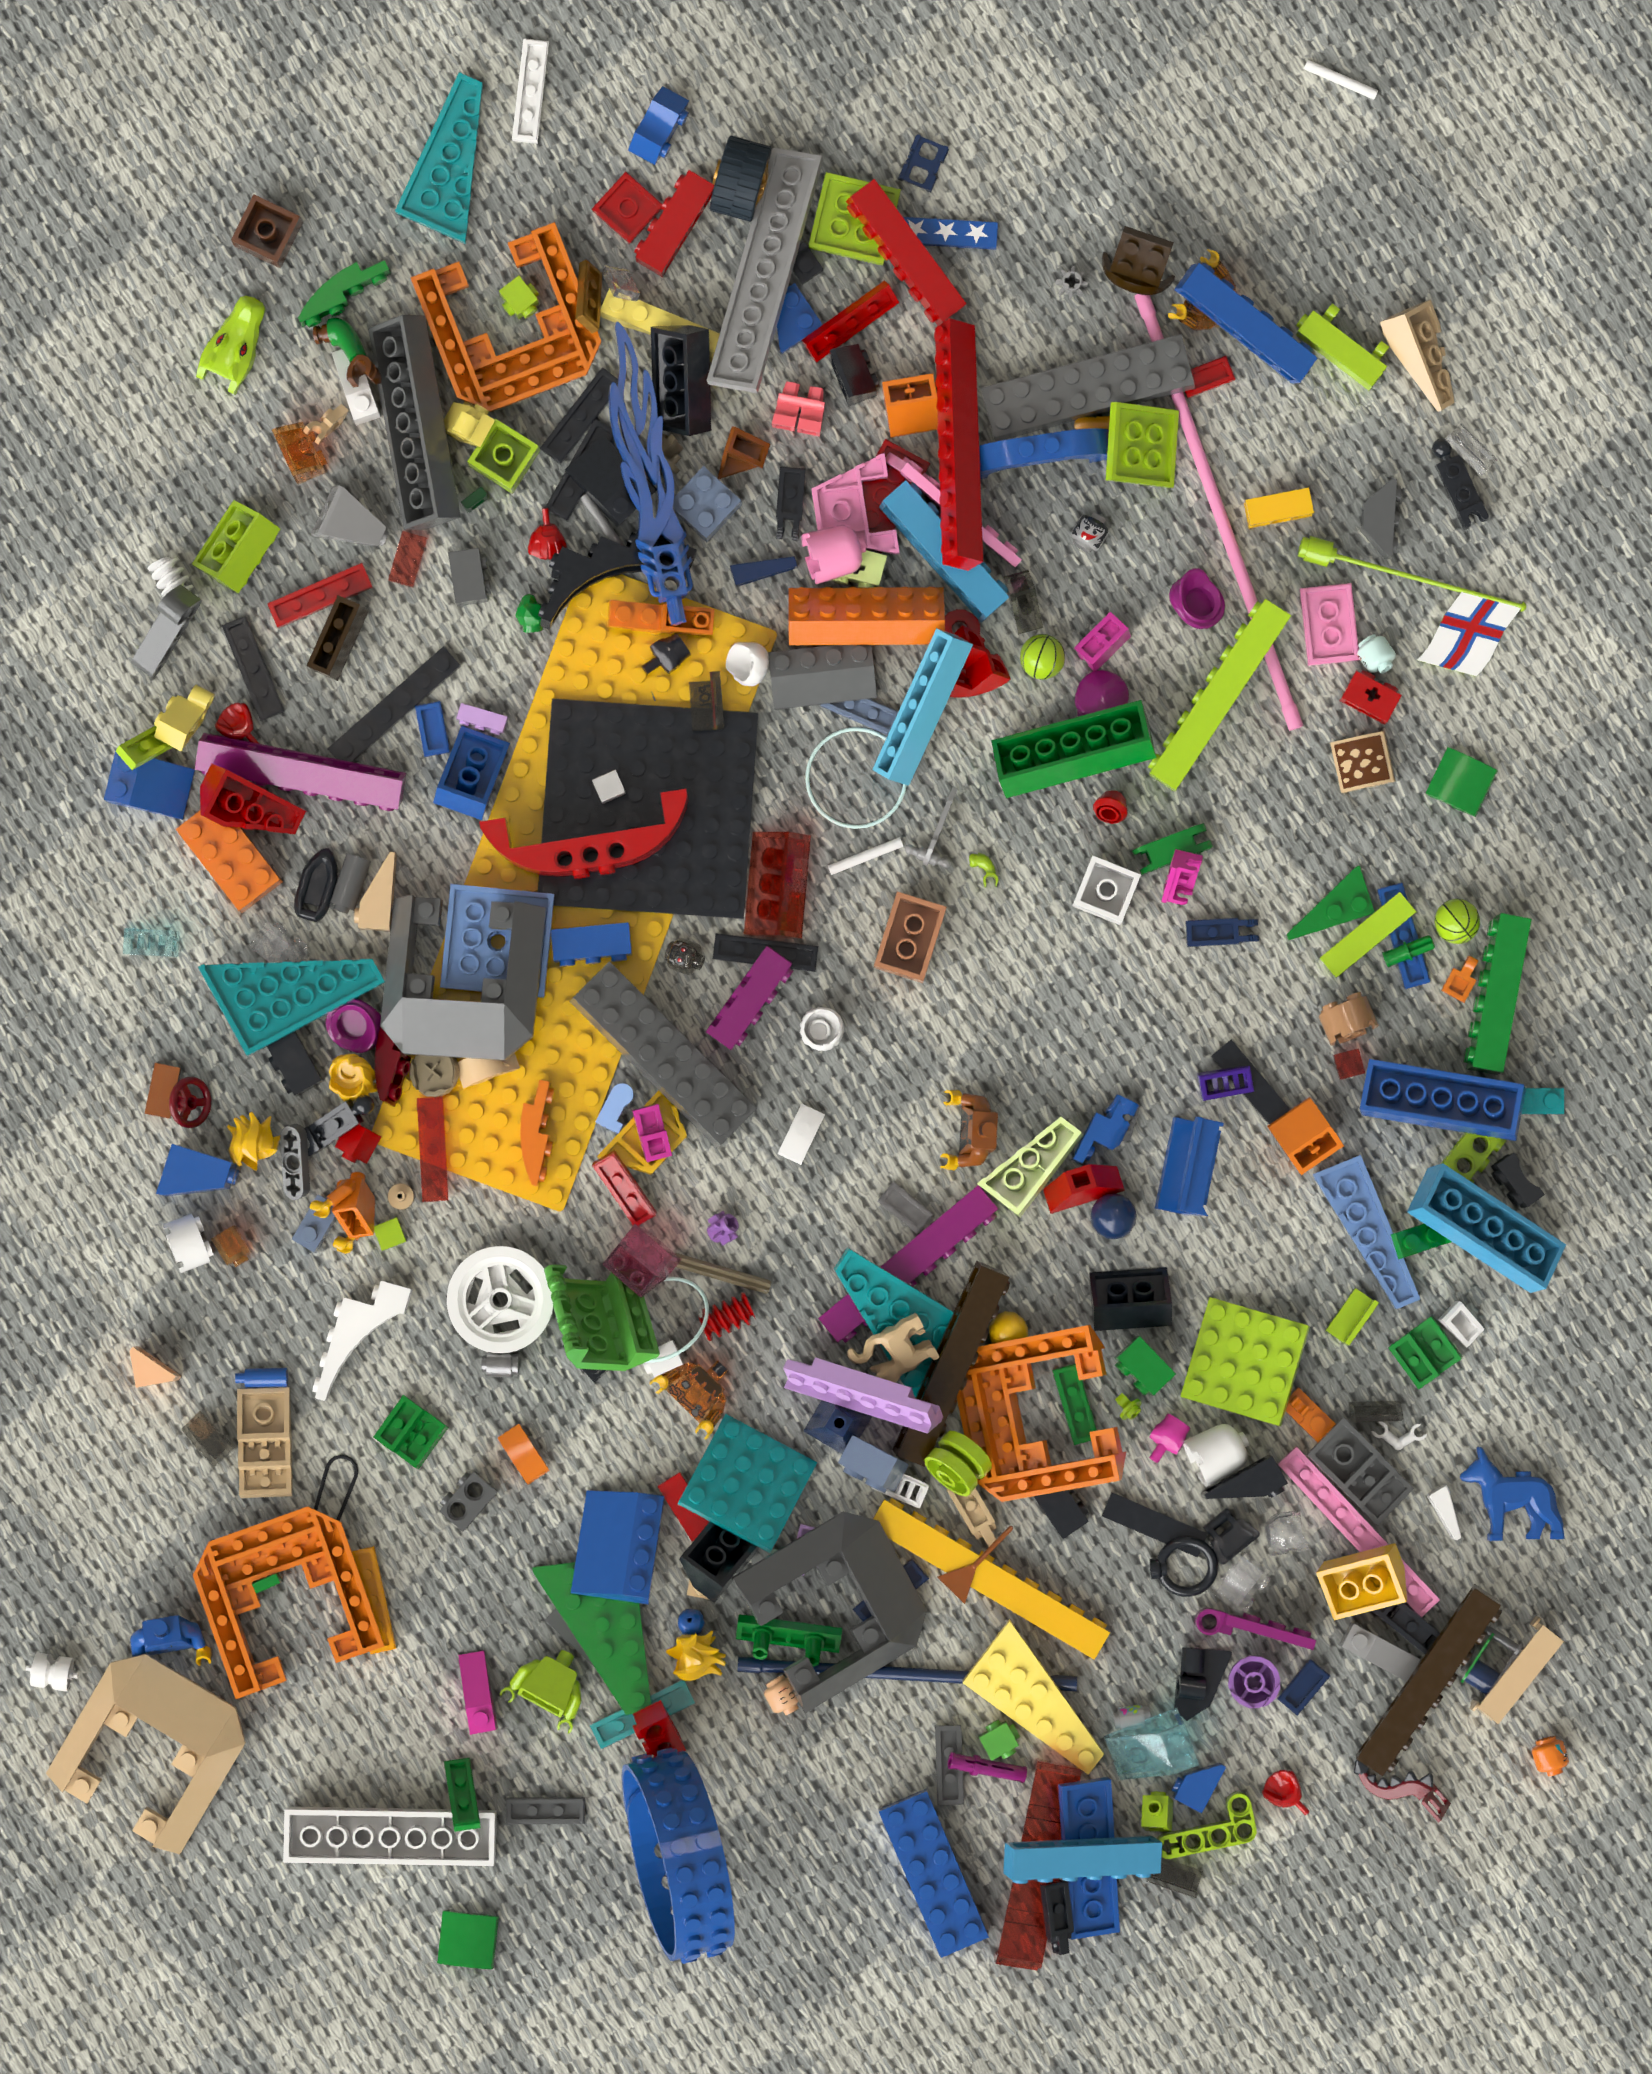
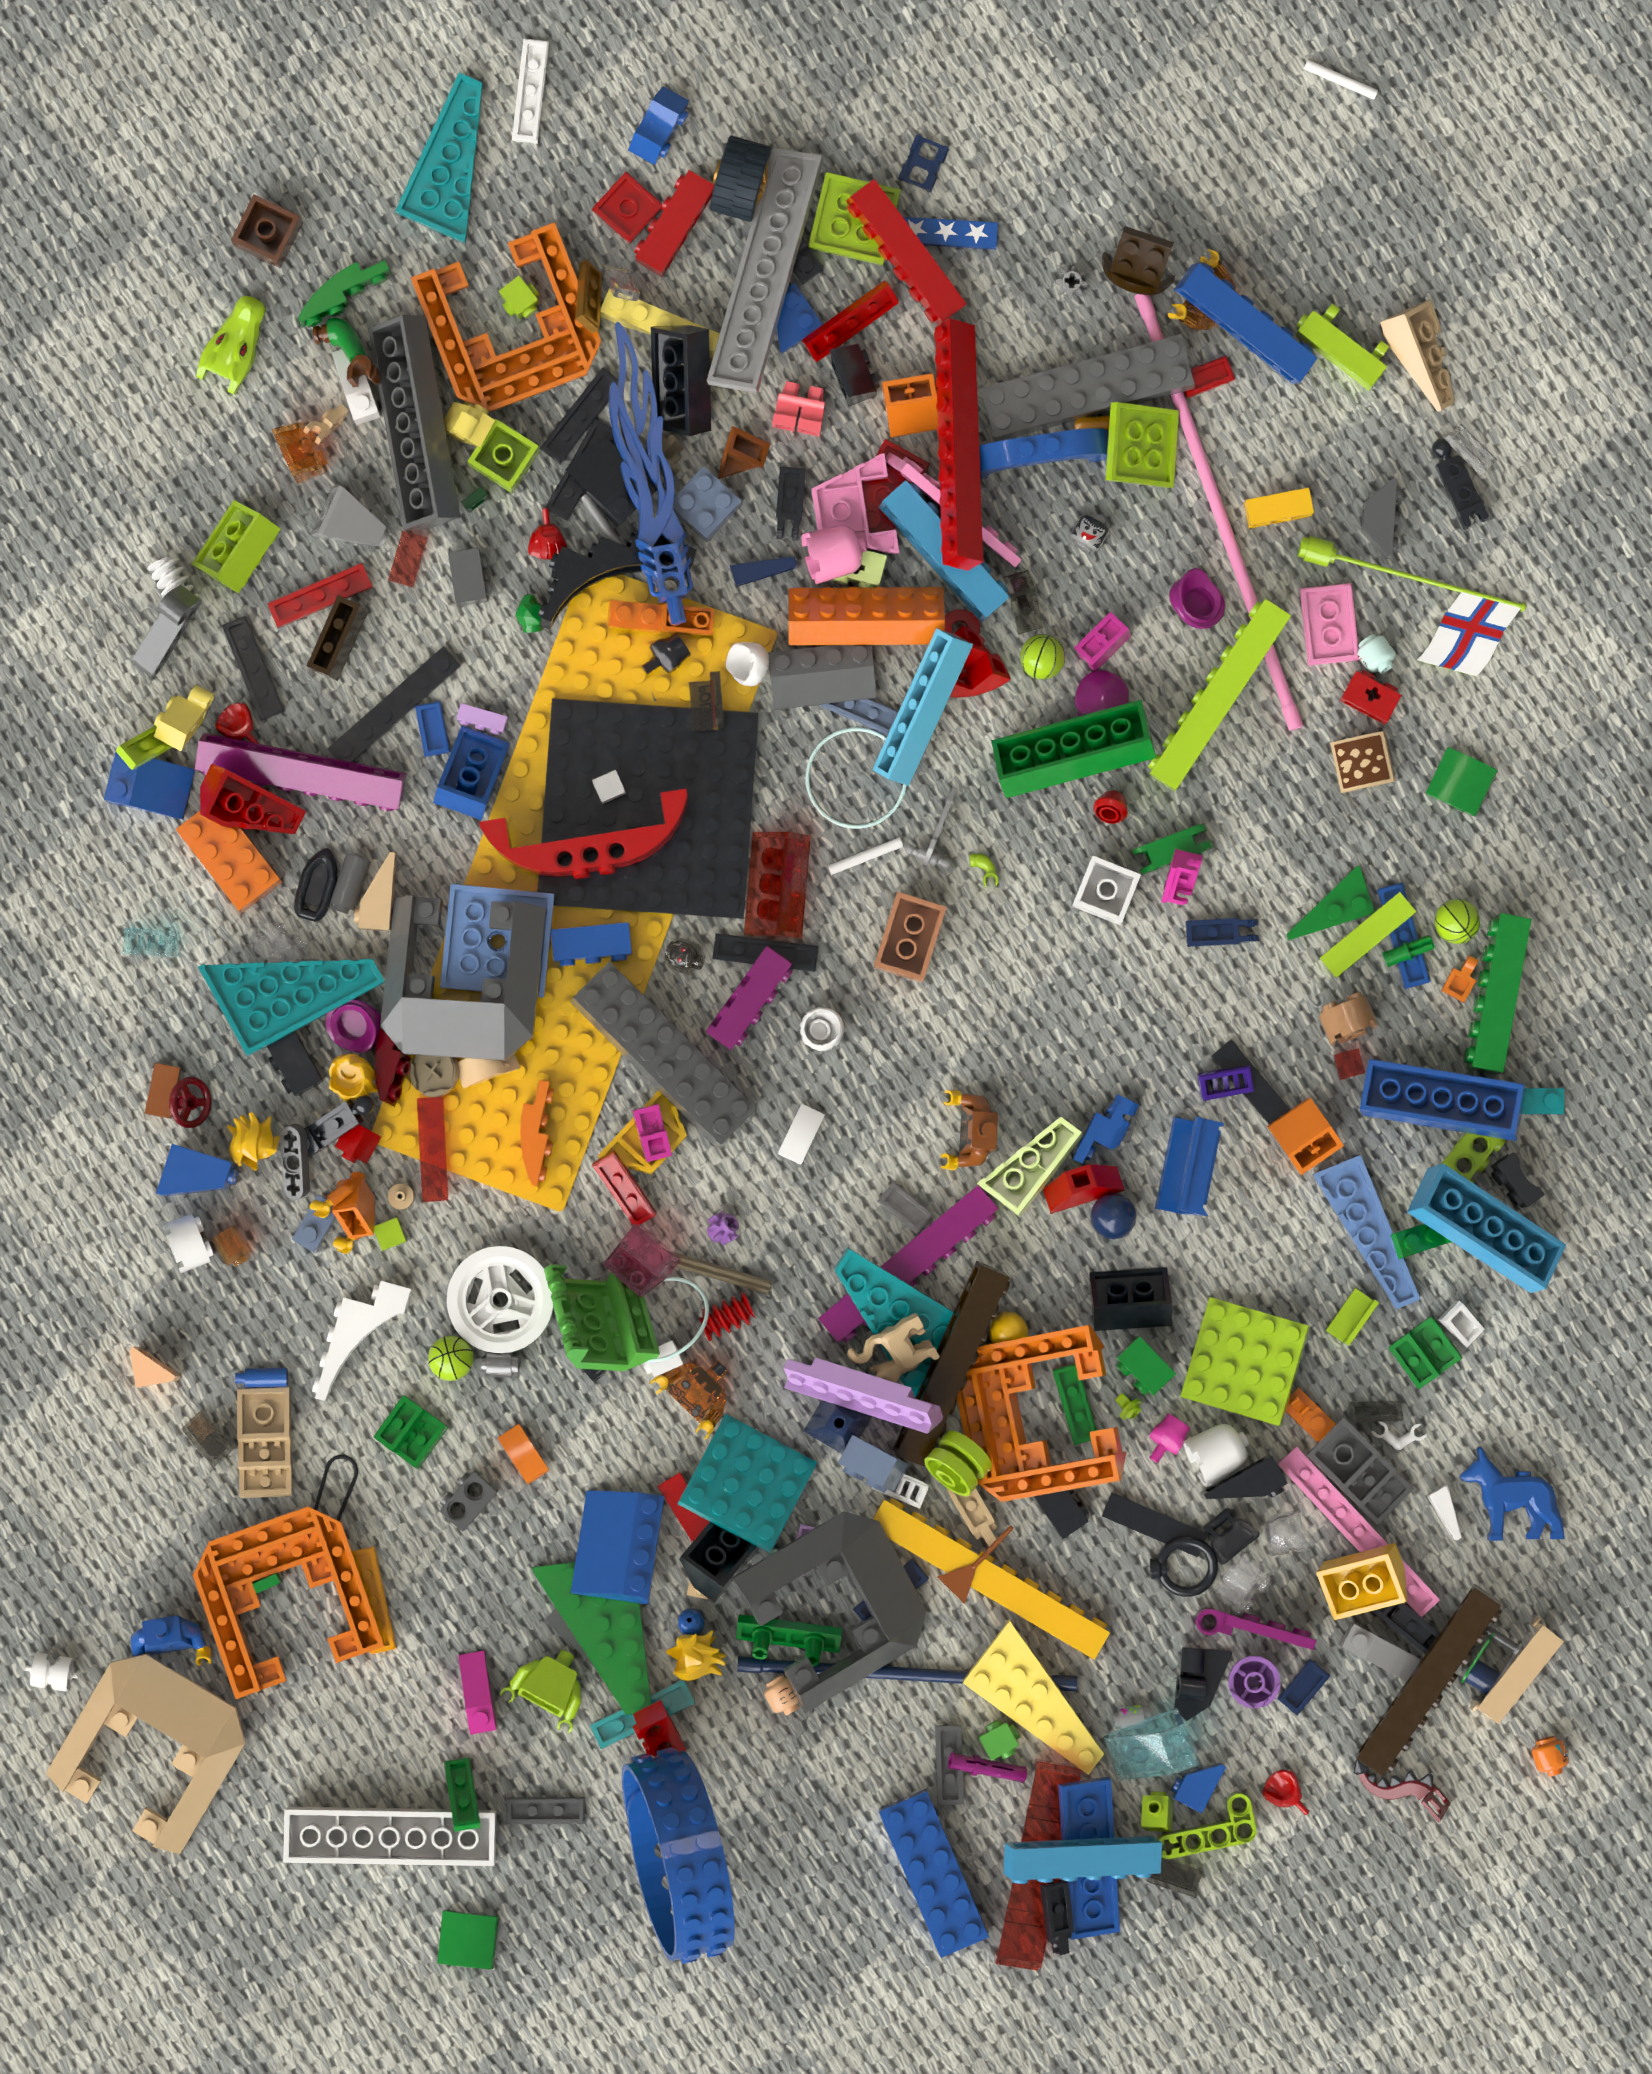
light blue leg [595,1083,634,1134] -> none
none -> lime piece [428,1335,474,1381]

